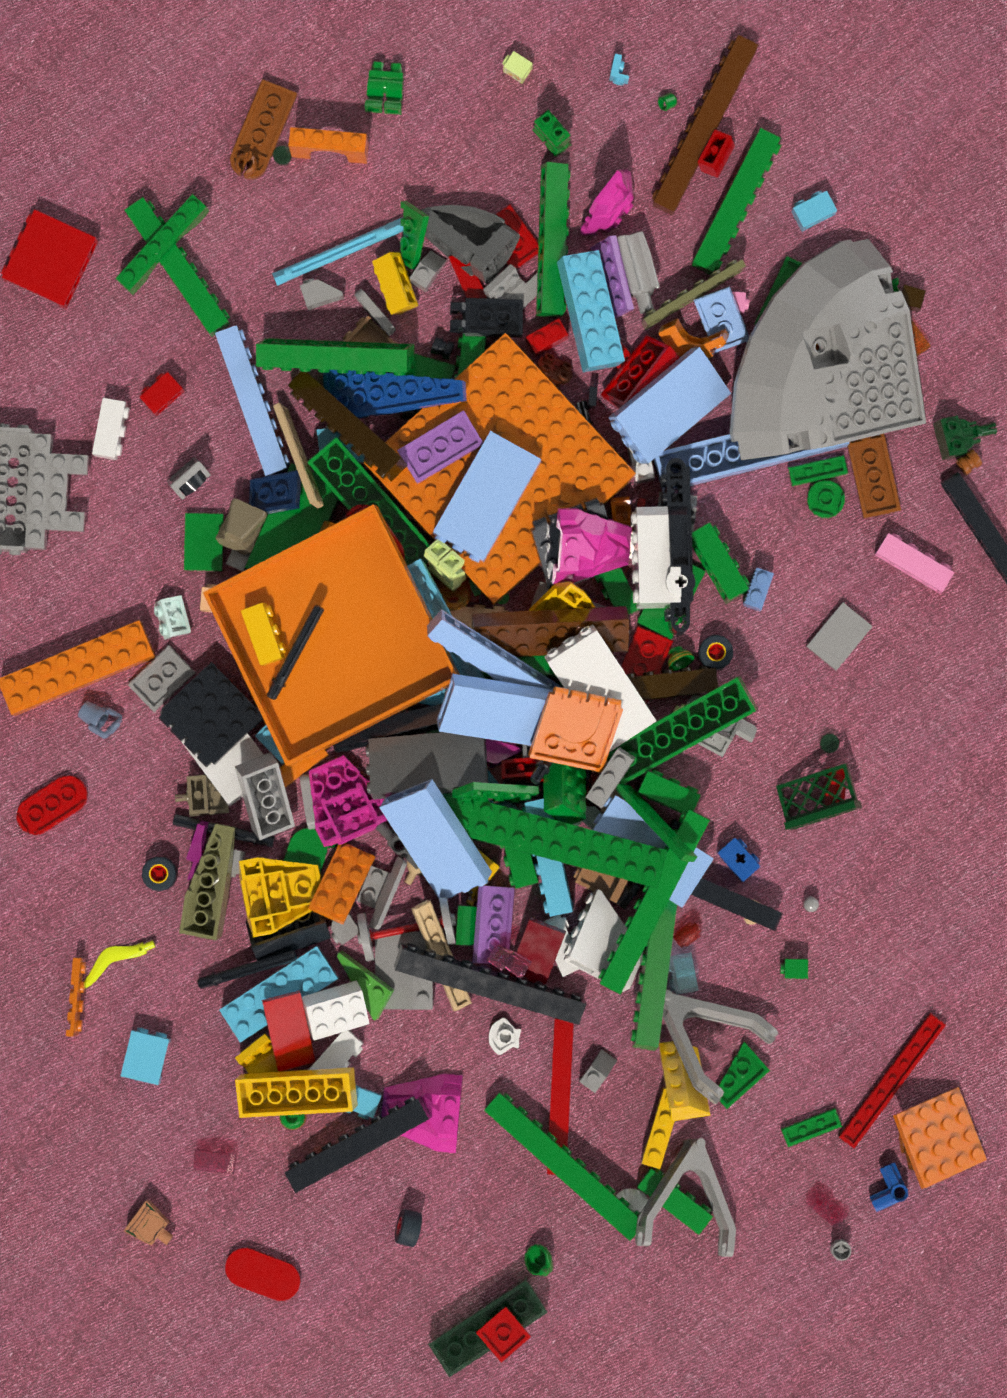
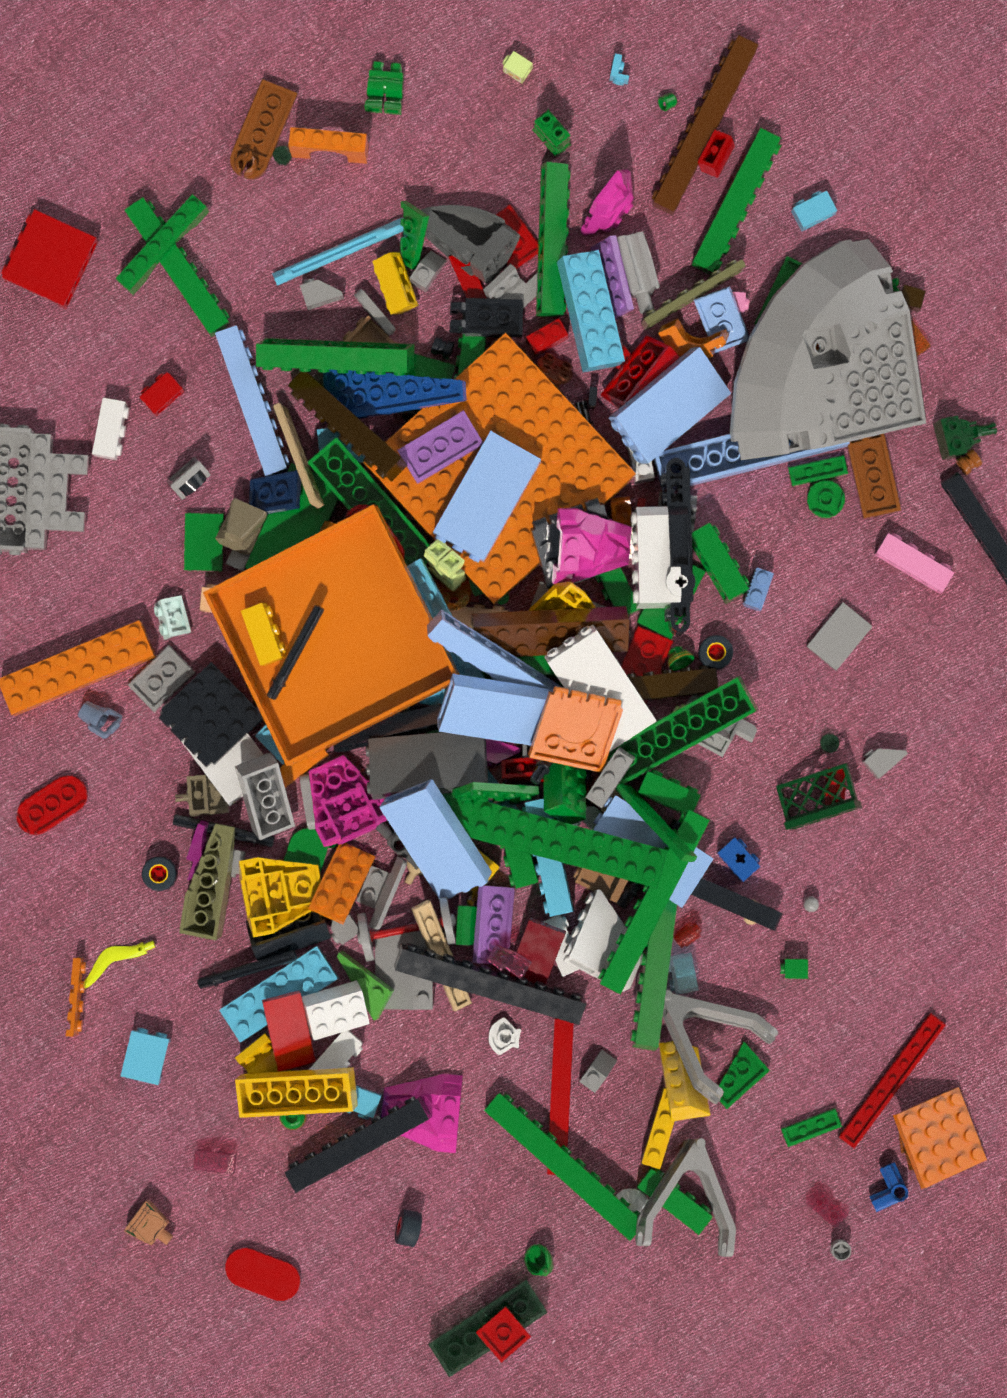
none -> light grey slope [862,749,908,779]

